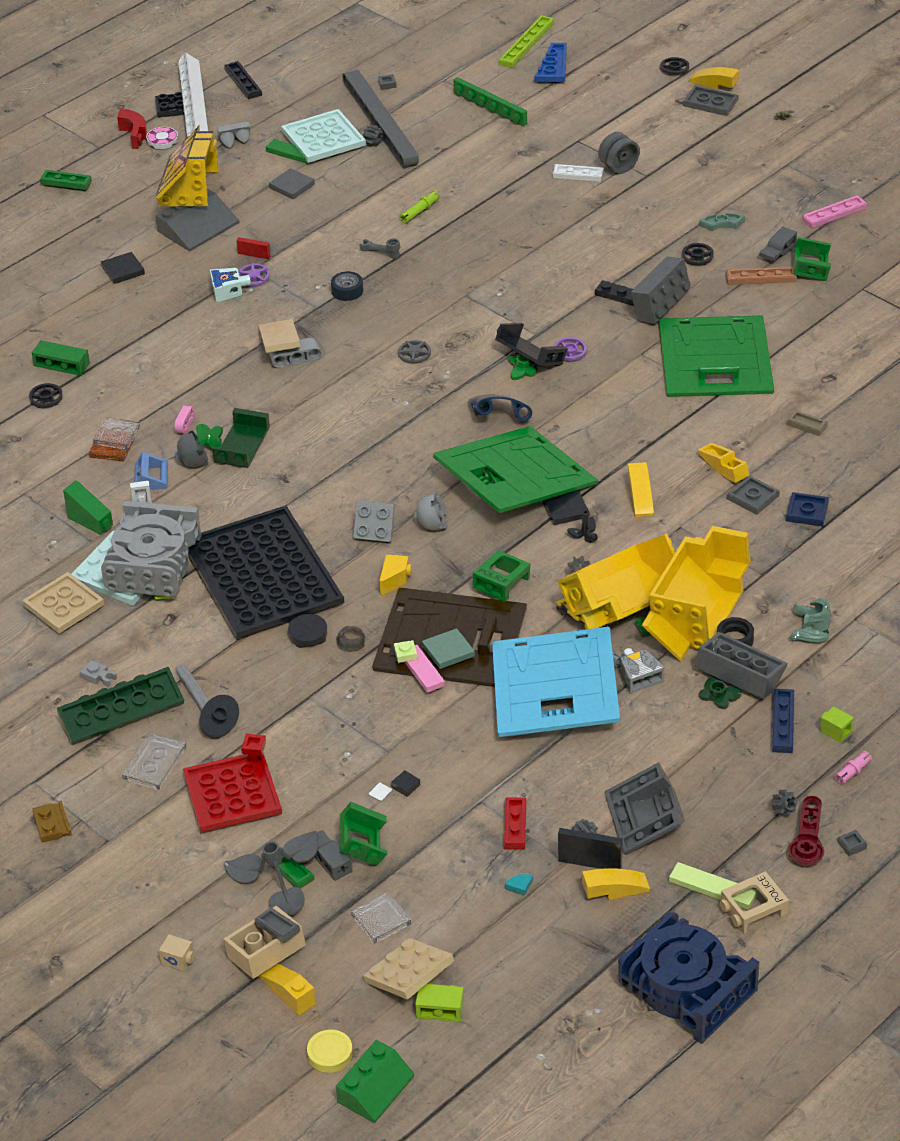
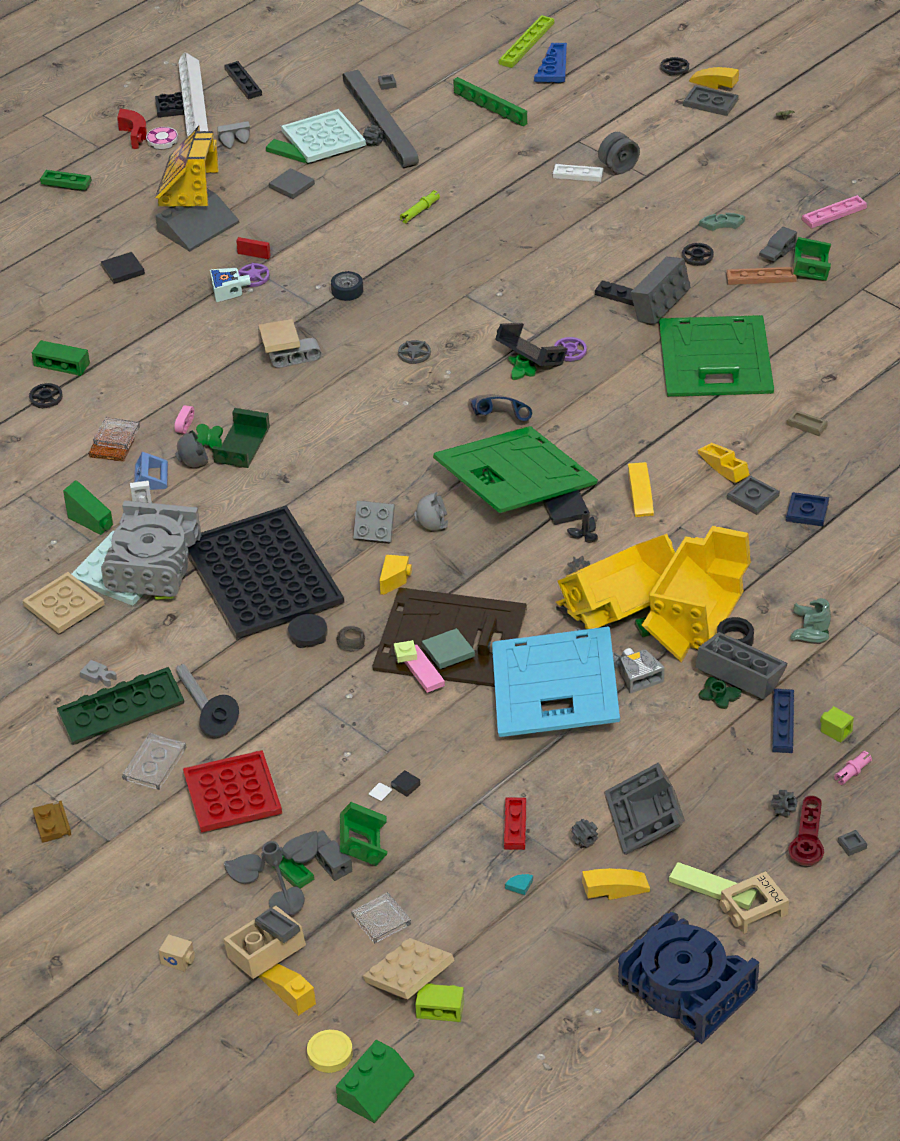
red tile [241,733,266,761] -> none
dark grey brick [359,238,400,259] -> none
green window [472,550,531,602] -> none
black tile [558,828,623,869] -> none

